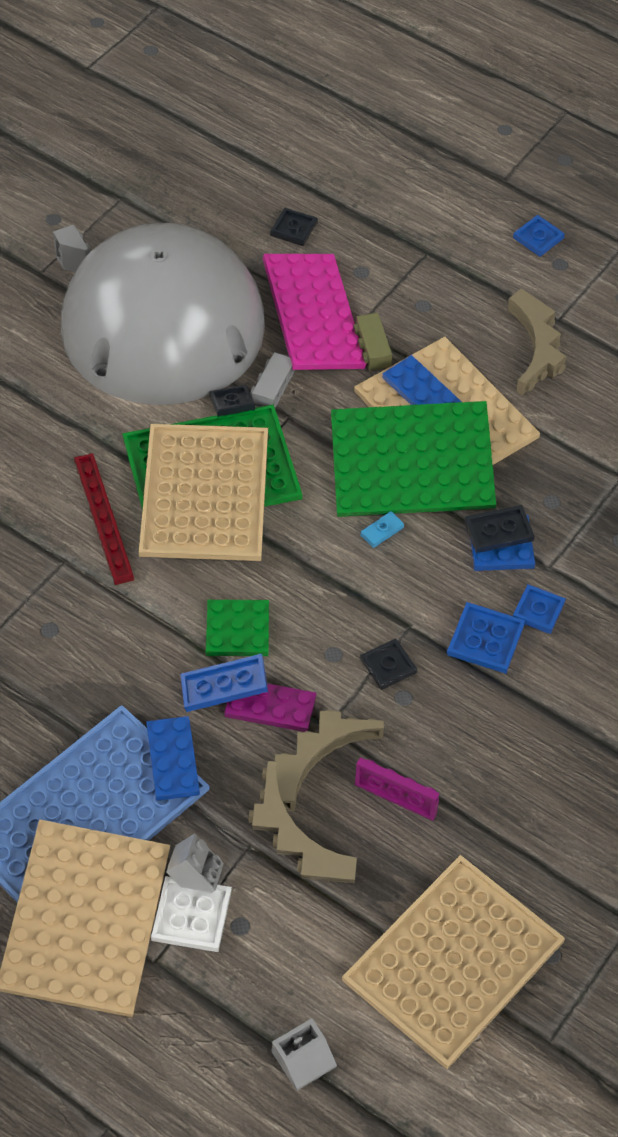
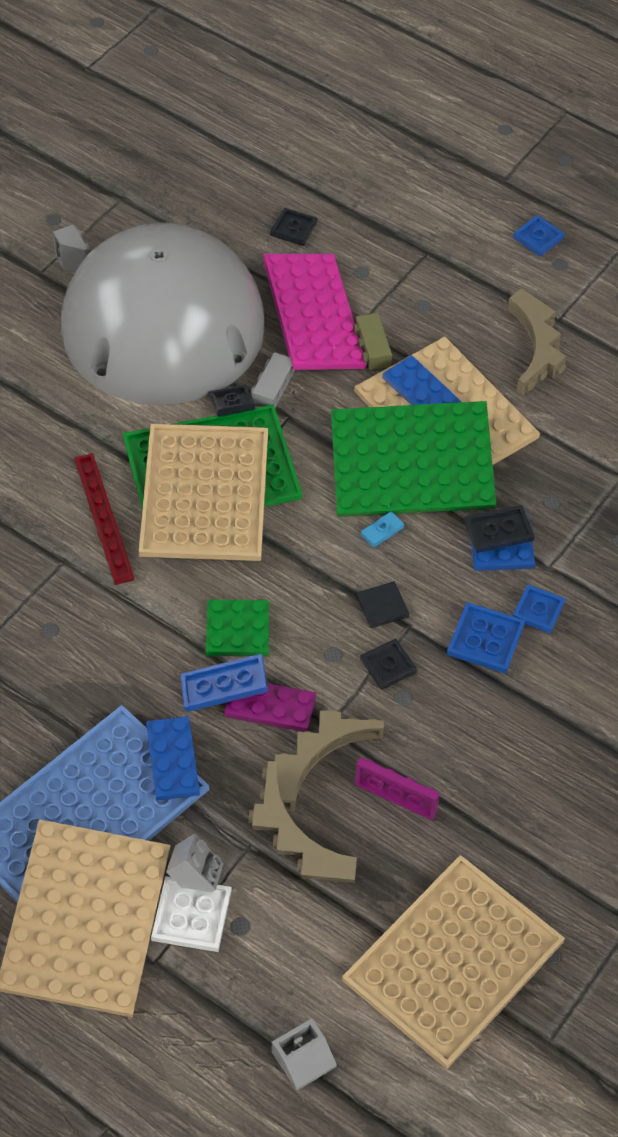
none -> black tile [356,581,409,628]

